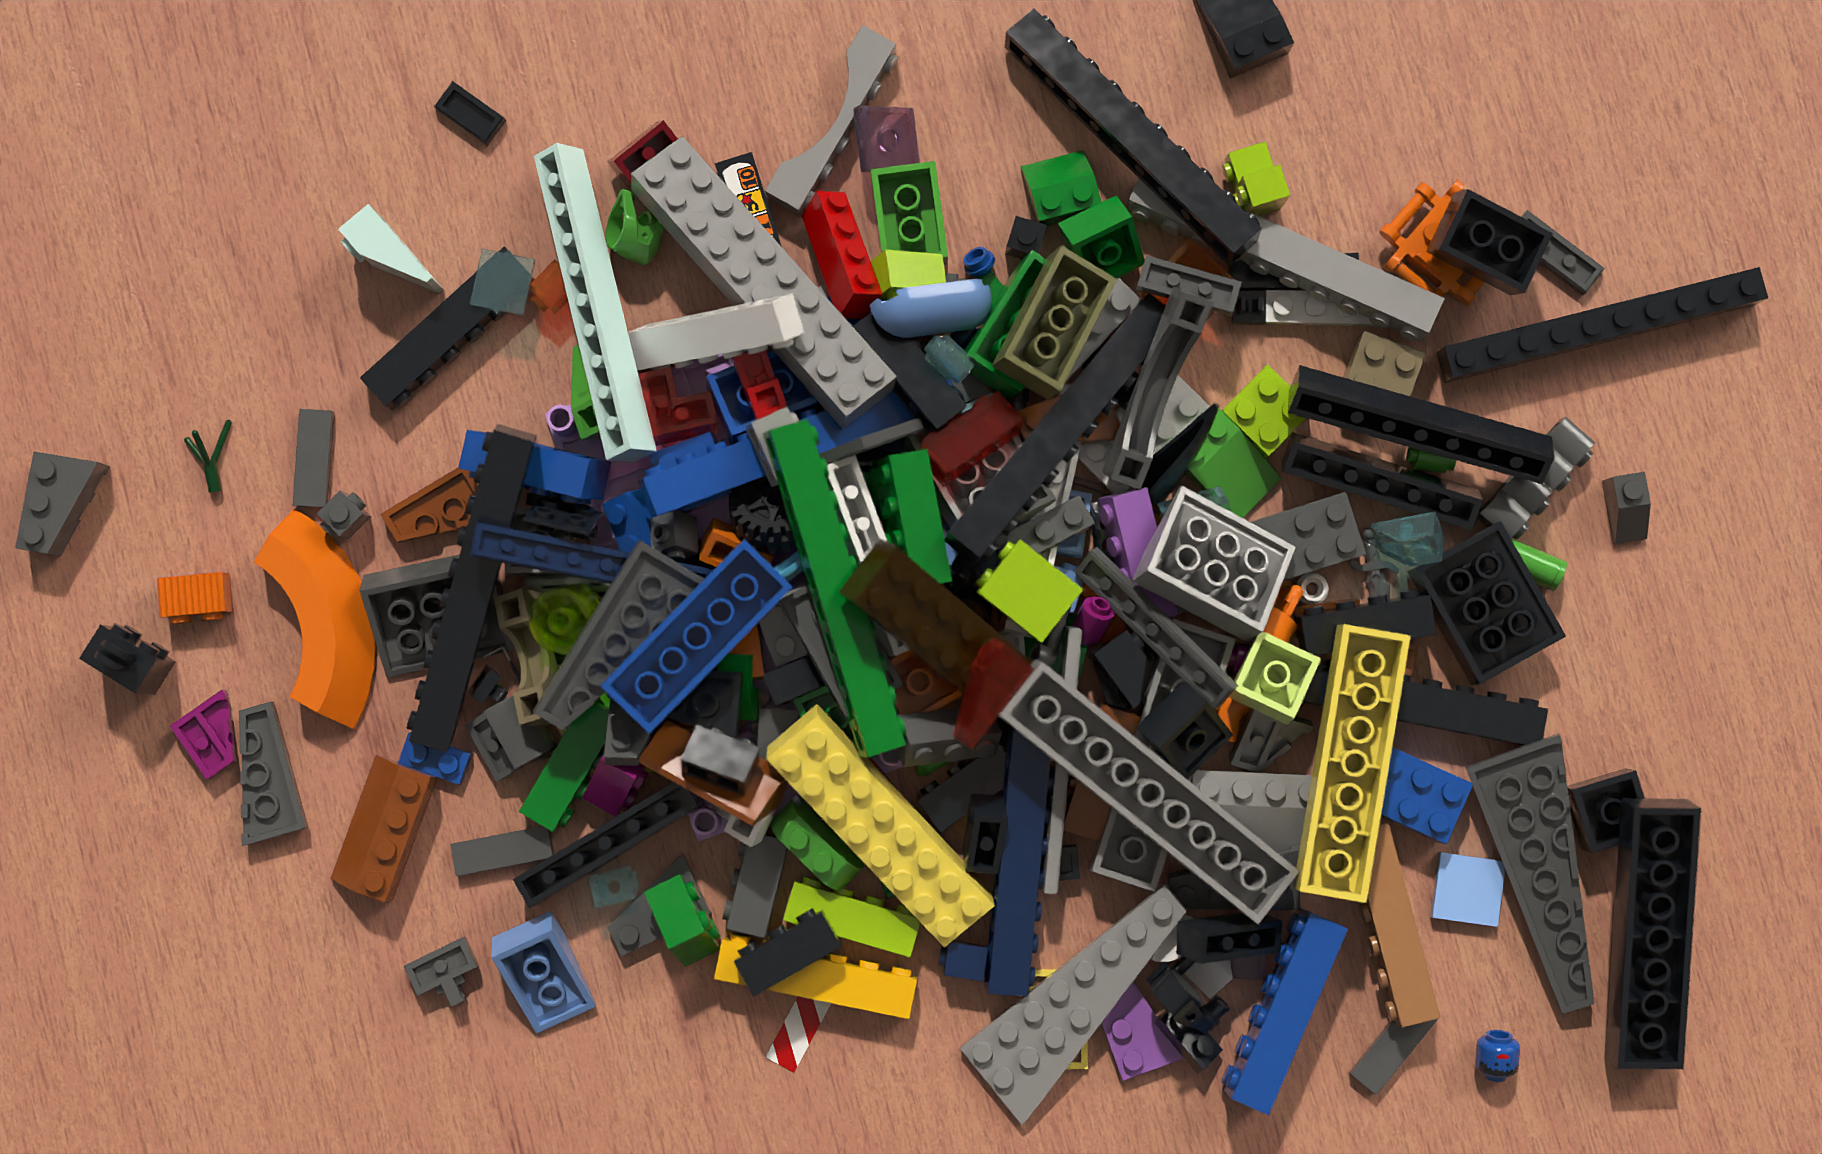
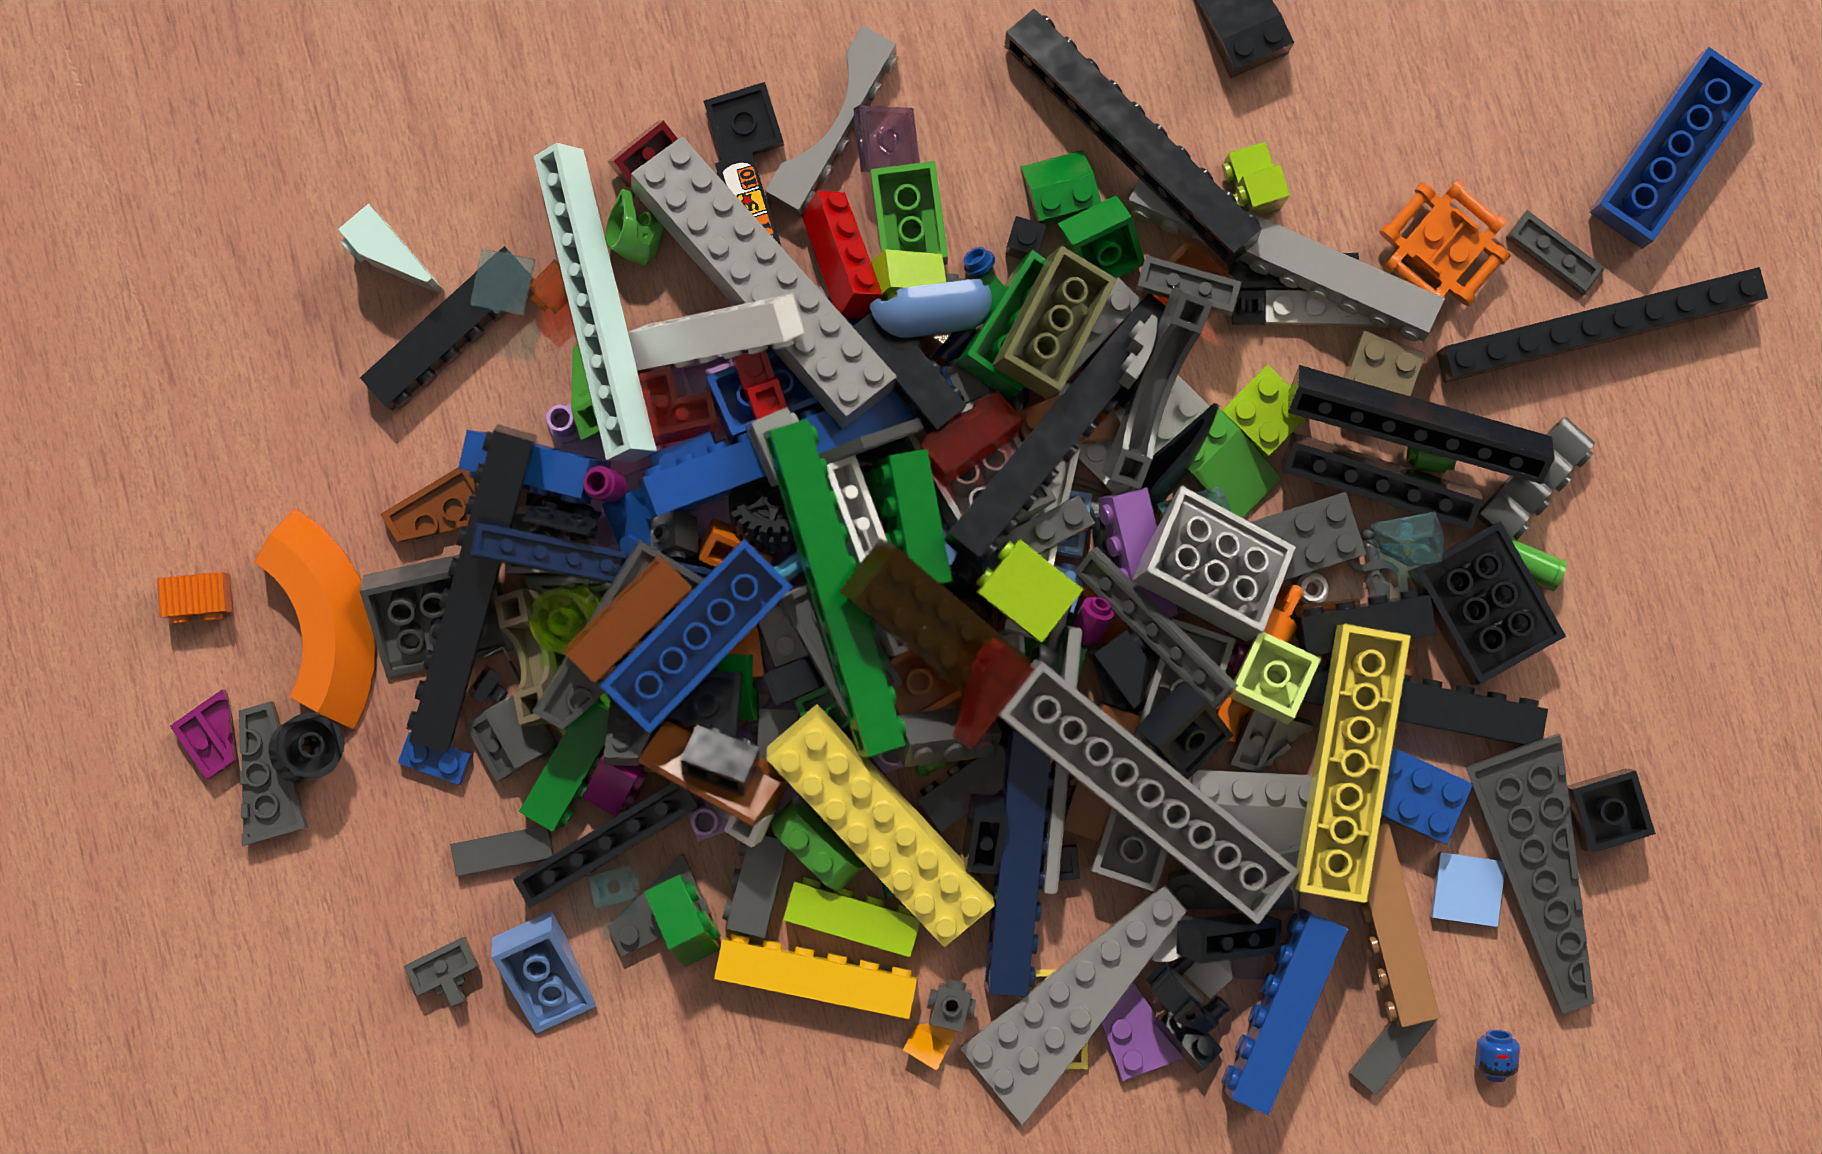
dark grey wedge [15,451,111,556] -> none
black brick [79,623,176,695] -> none
dark green plant [184,420,232,493] -> none
dark grey tile [292,409,334,508] -> none
dark grey brick [317,490,371,539] -> none
dark orange slope [330,755,438,903] -> none
black tile [434,81,506,146] -> none
black brick [734,908,842,997] -> none
sticker [765,954,831,1073] -> none
clear light blue brick [924,335,974,384] -> none
dark blue brick [938,940,988,981] -> none
black brick [1426,189,1553,295] -> none
dark grey slope [1602,471,1651,544] -> none
black brick [1605,798,1701,1069] -> none
none -> black brick [269,712,344,783]
none -> dark orange brick [563,554,692,683]
none -> magenta brick [583,466,627,503]
none -> black plate [704,82,784,161]
none -> light orange sticker [903,1023,958,1071]
none -> dark grey brick [927,979,976,1032]
none -> light grey slope [1119,314,1158,390]
none -> blue brick [1589,47,1763,249]

